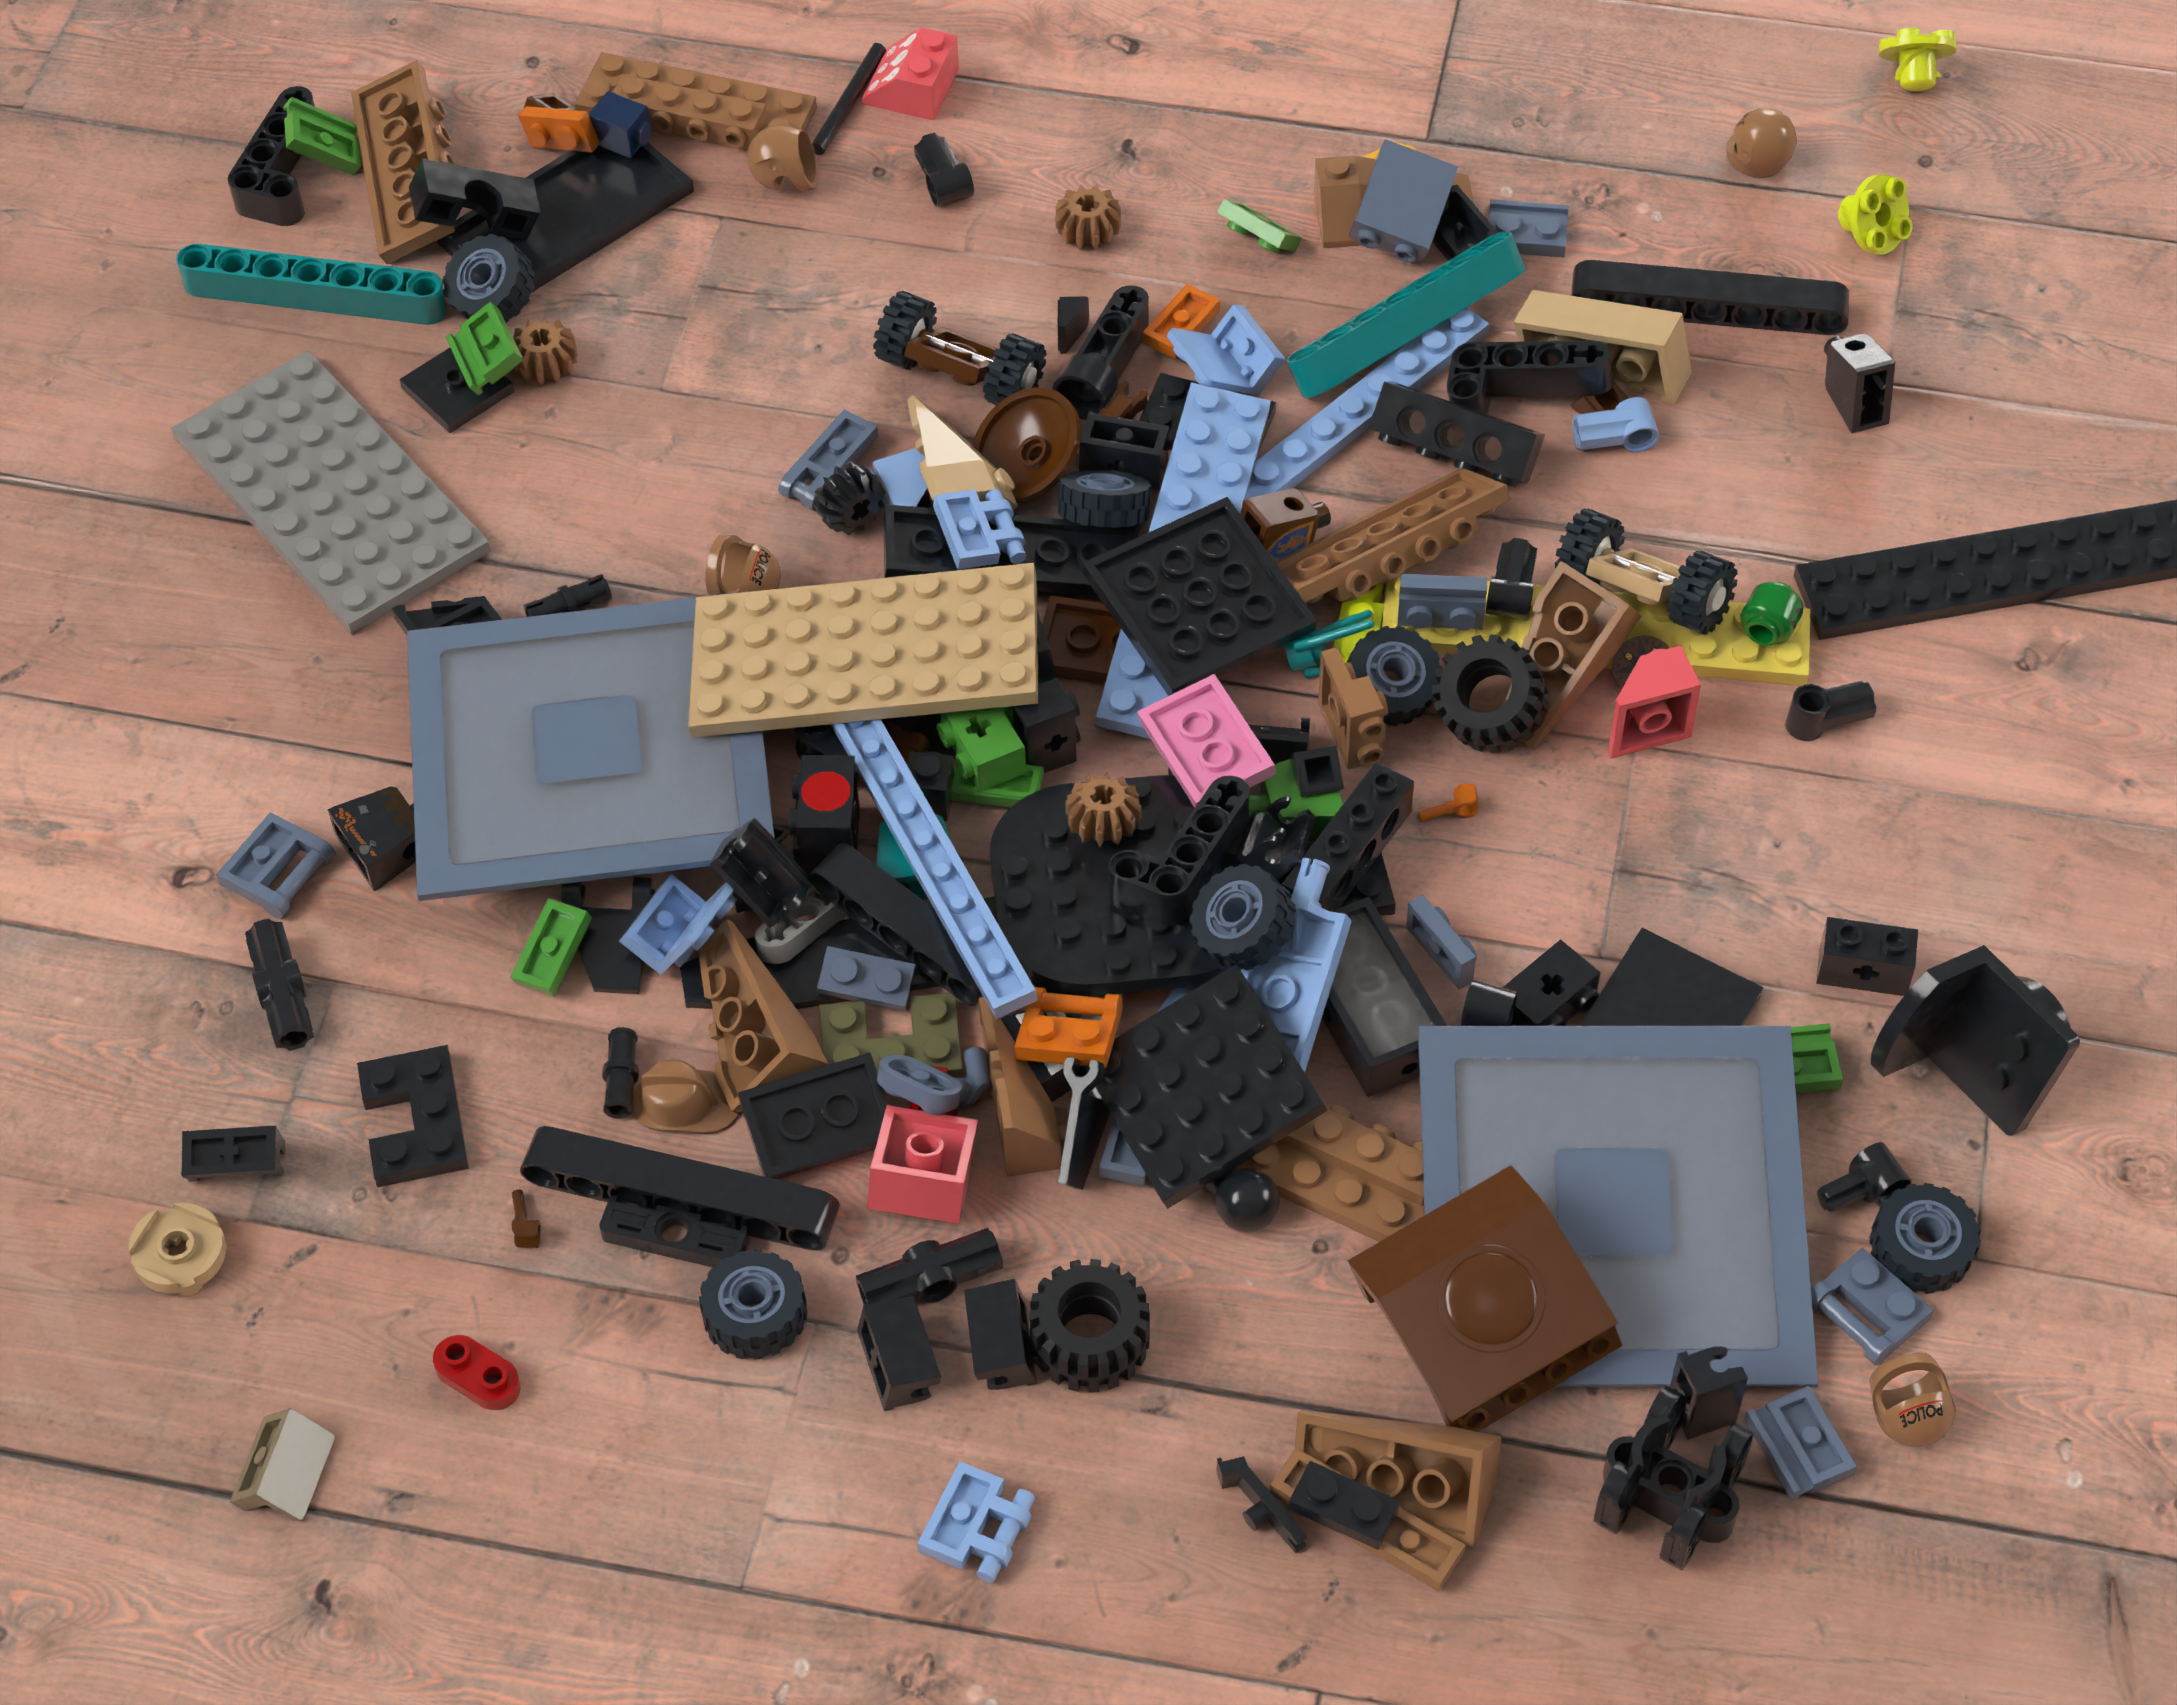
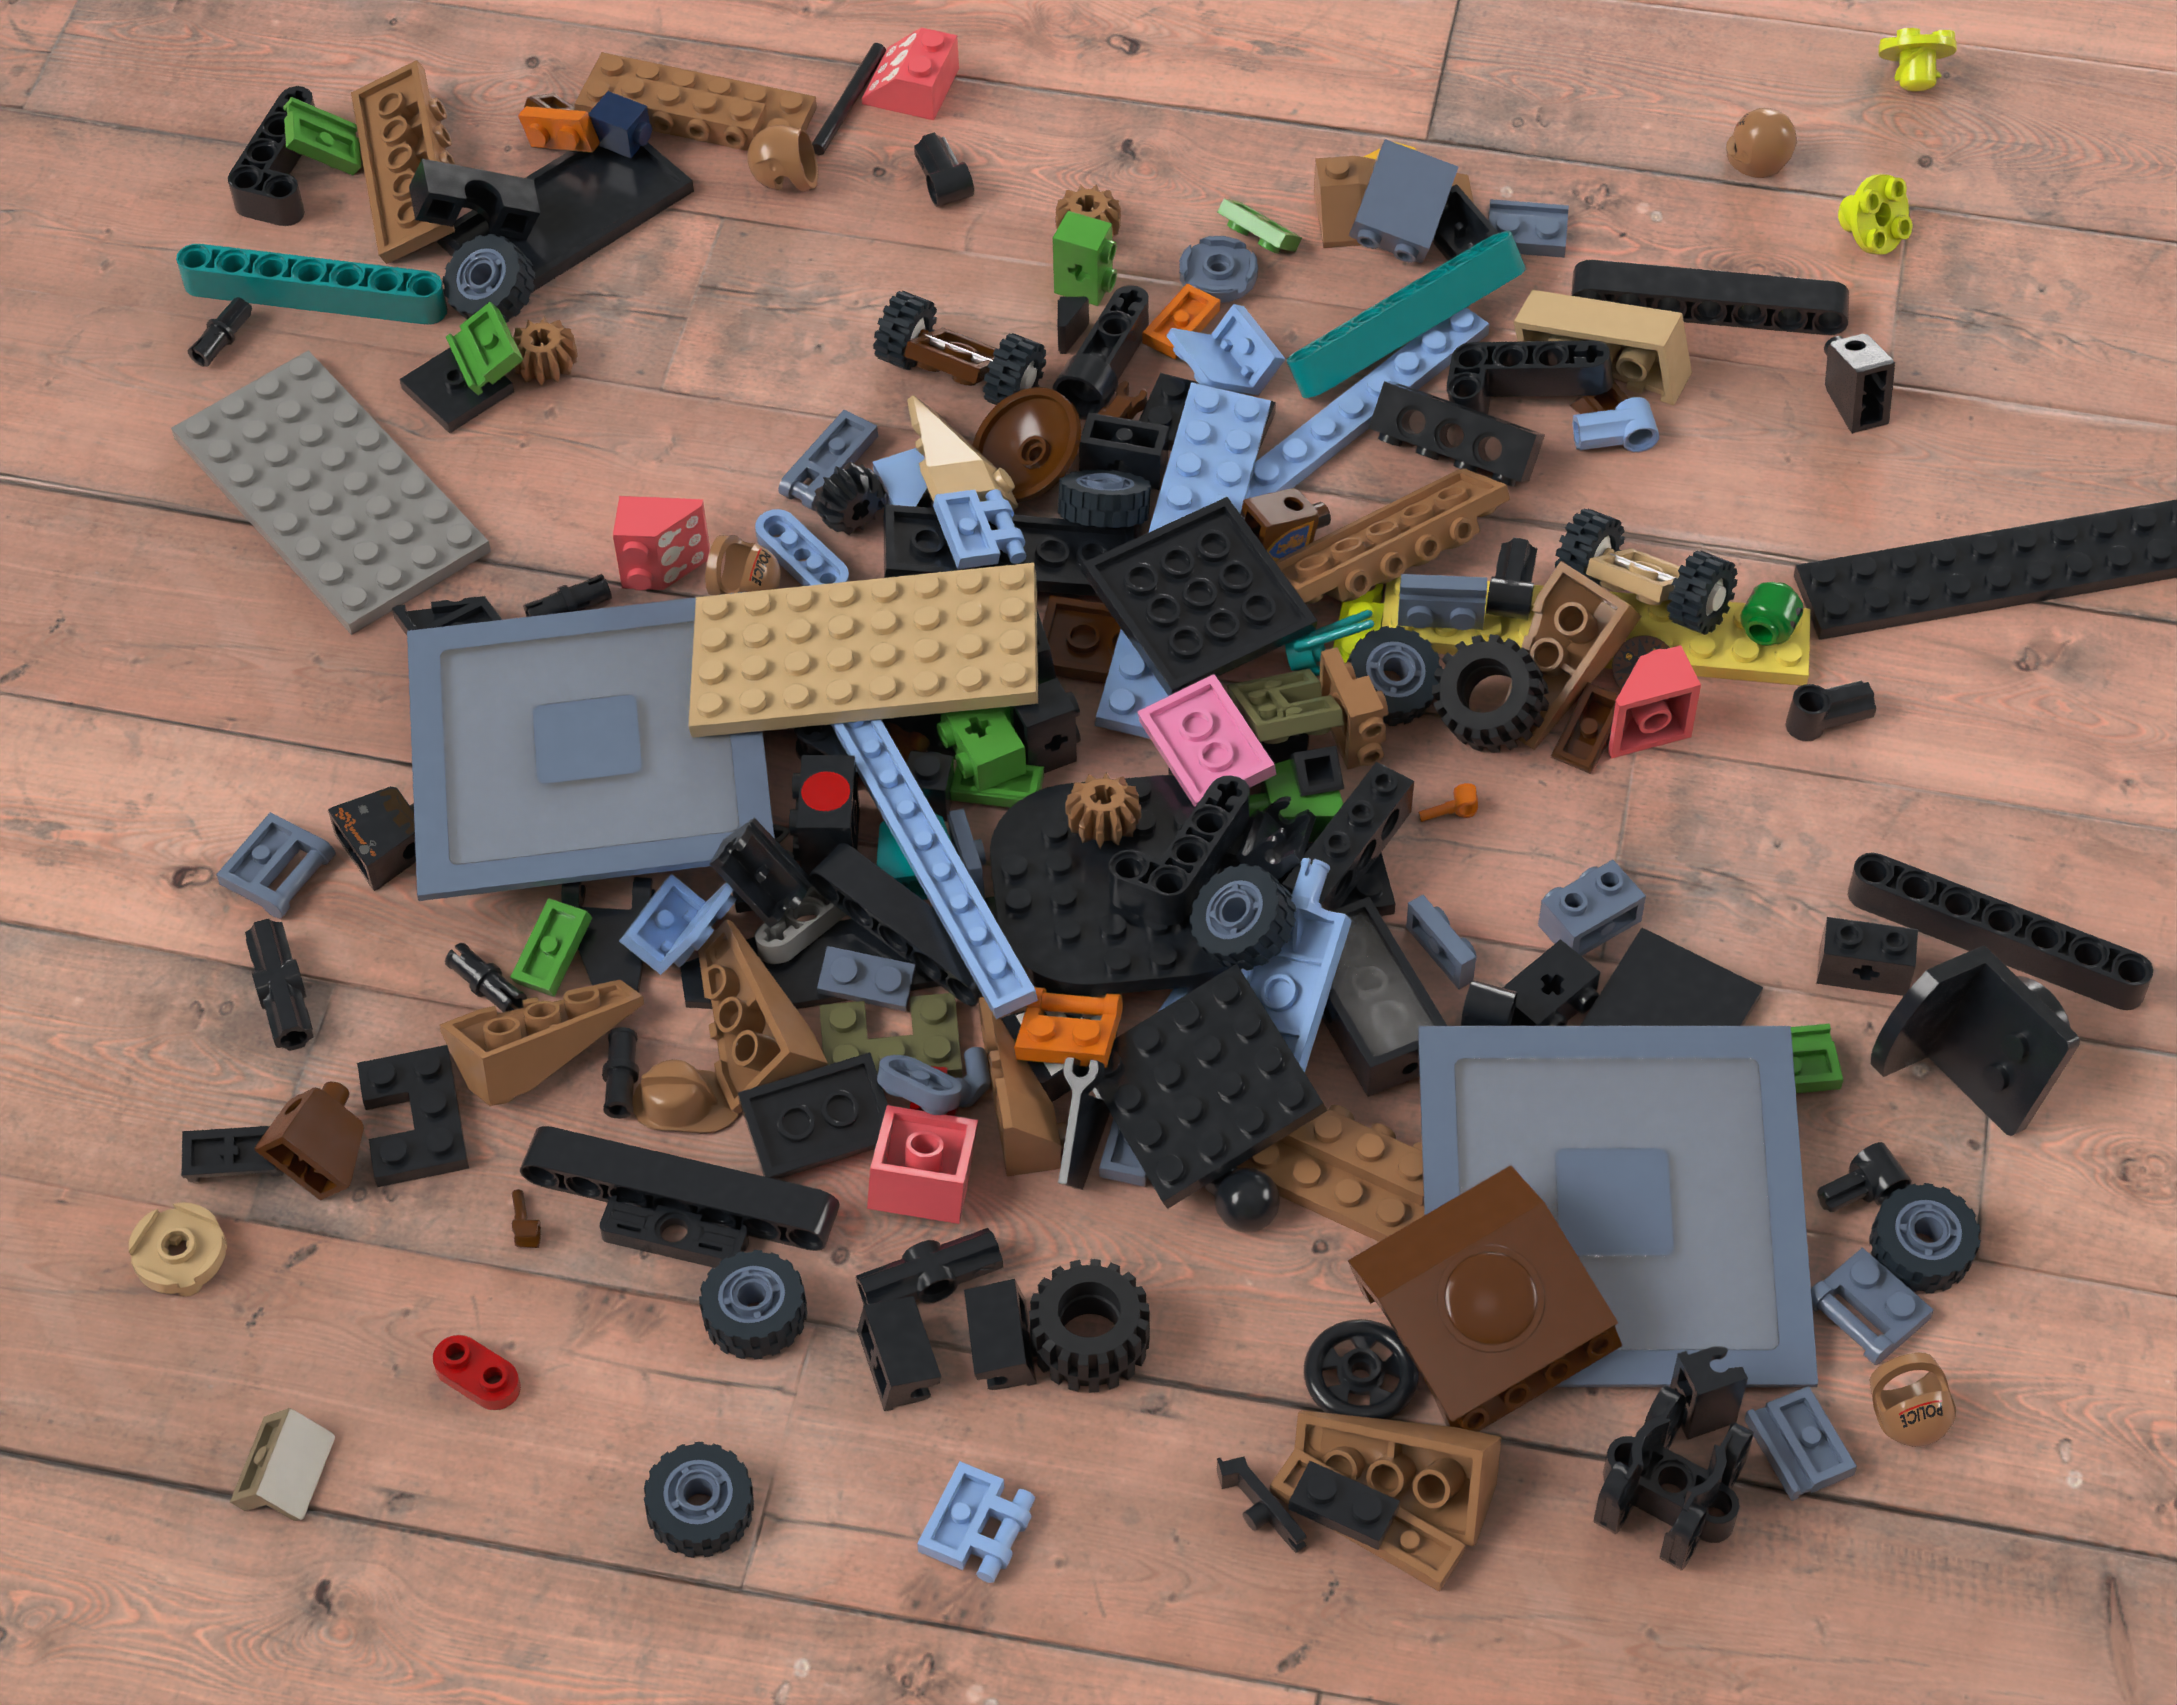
none -> black axle [187,297,252,367]
none -> reddish brown torso [254,1081,364,1201]
none -> medium nougat wedge [440,980,644,1107]
none -> black pin [445,943,527,1012]
none -> coral slope [613,496,710,590]
none -> black wheel [644,1442,754,1558]
none -> light blue plate [755,509,849,586]
none -> sand blue plate [947,808,986,899]
none -> bright green brick [1052,211,1117,306]
none -> sand blue plate [1179,236,1258,303]
none -> olive plate [1227,668,1344,744]
none -> black plate [1303,1319,1419,1420]
none -> sand blue brick [1538,860,1646,956]
none -> reddish brown slope [1551,682,1618,774]
none -> black beam [1847,852,2153,1010]

